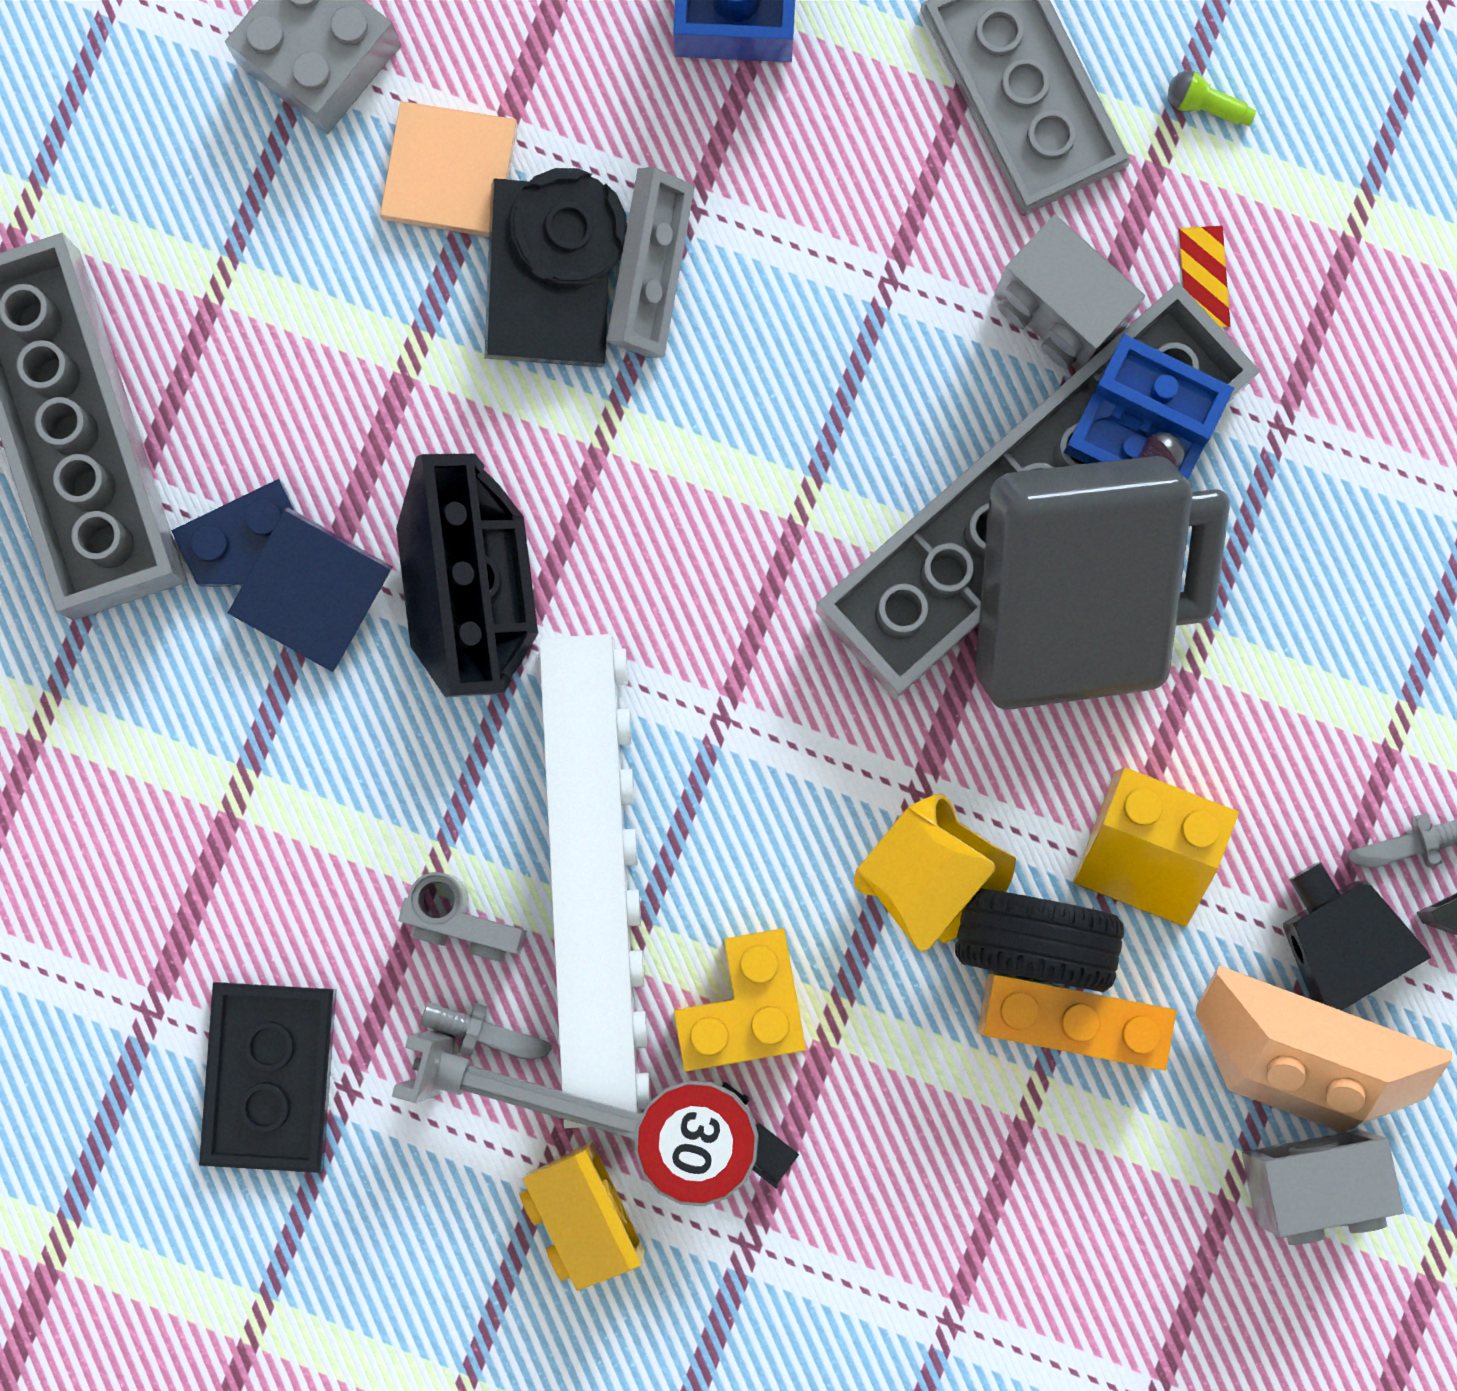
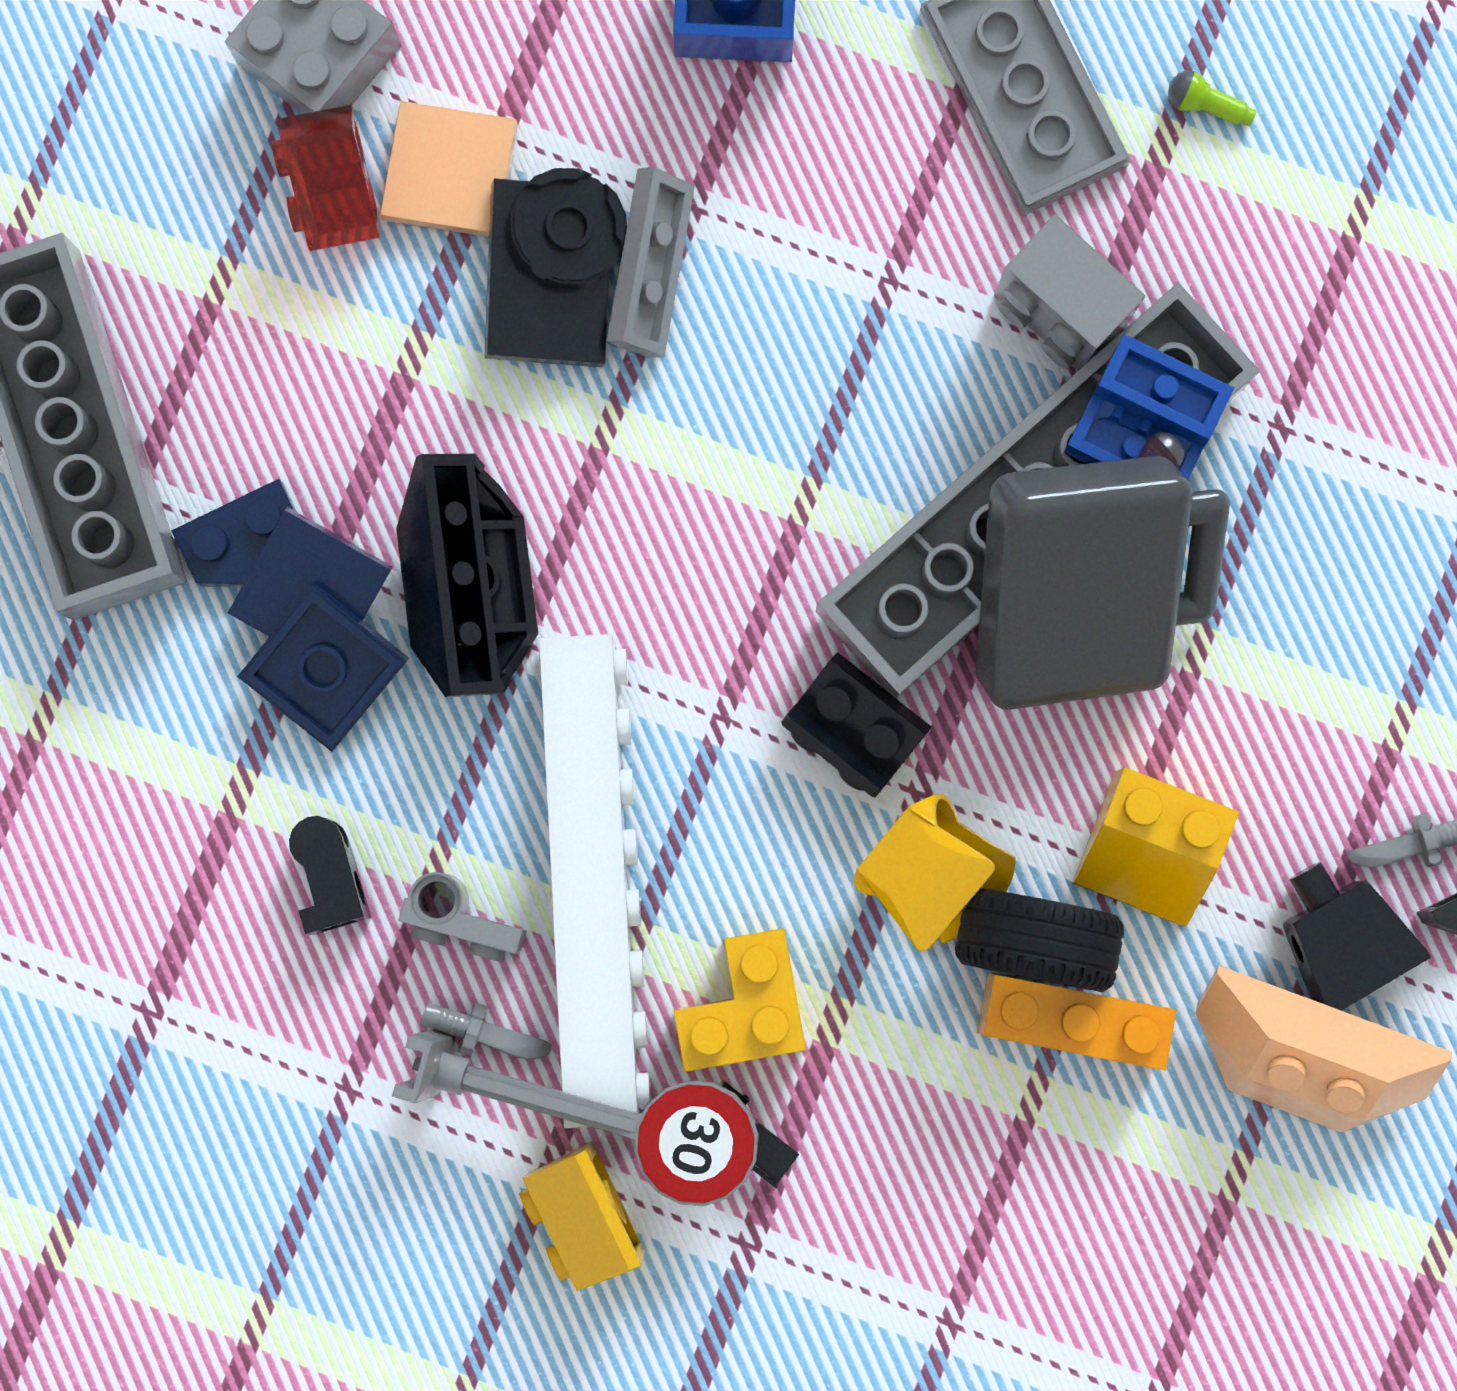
black tile [199,982,337,1173] -> none
sticker [1179,226,1231,327] -> none
light grey brick [1241,1130,1404,1245] -> none
none -> dark blue tile [237,582,409,752]
none -> clear red brick [272,104,380,251]
none -> black leg [289,816,371,935]
none -> black bracket [781,652,932,798]

